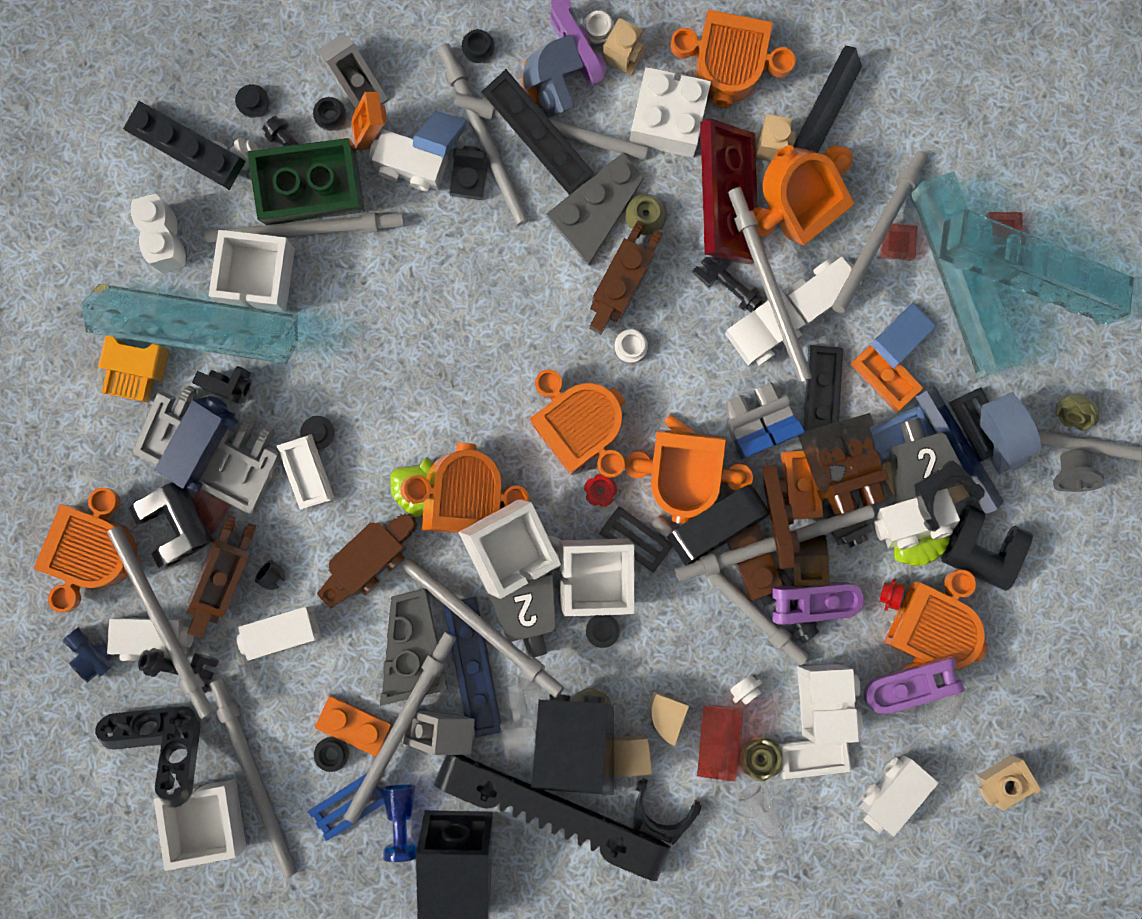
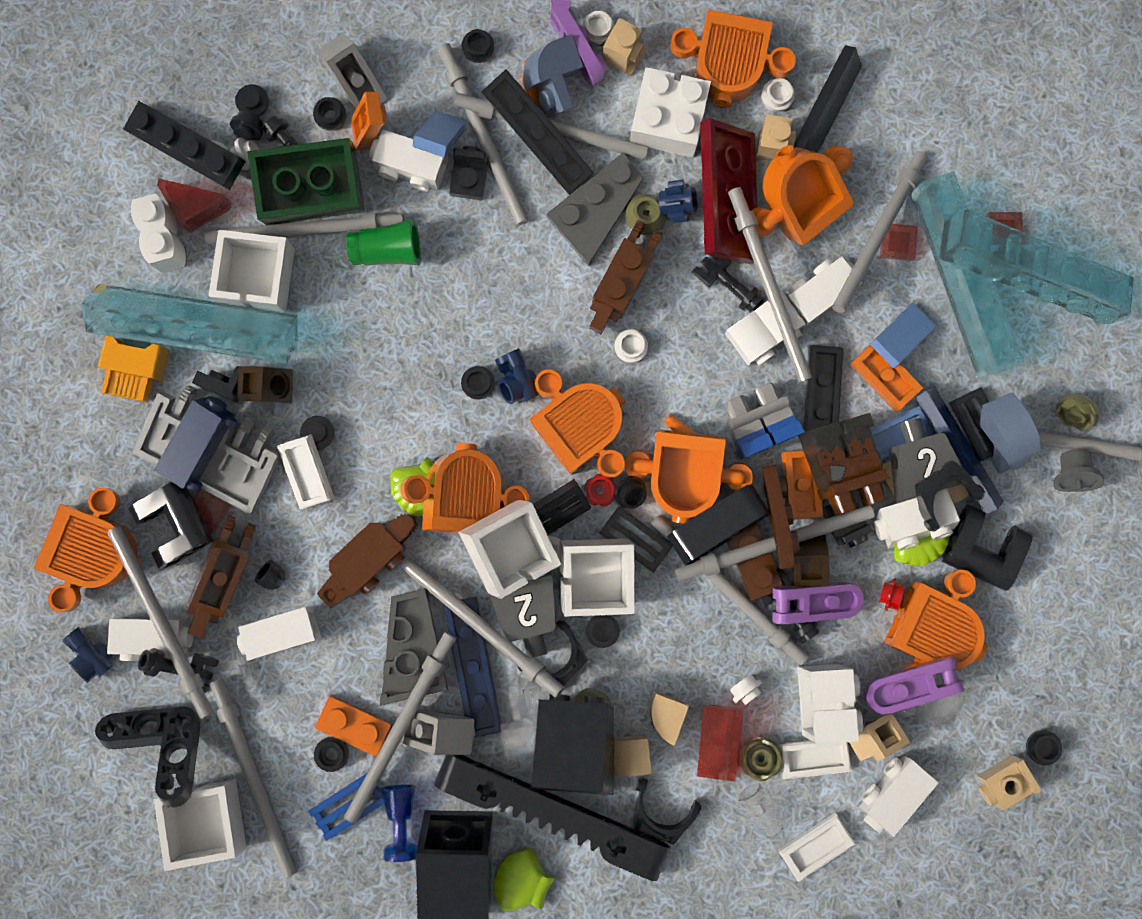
none -> clear red slope [157,178,232,233]
none -> black plate [230,111,263,141]
none -> dark brown brick [237,366,293,403]
none -> green plant [346,218,421,266]
none -> black plate [461,366,495,400]
none -> lime animal [493,848,555,912]
none -> dark blue plate [495,348,538,404]
none -> black helmet [517,620,588,686]
none -> black tile [533,479,592,536]
none -> black plate [614,476,647,509]
none -> dark blue gear [659,179,698,223]
none -> white plate [761,78,795,112]
none -> white tile [778,813,856,882]
none -> tan brick [849,713,910,761]
none -> black plate [1026,730,1062,766]

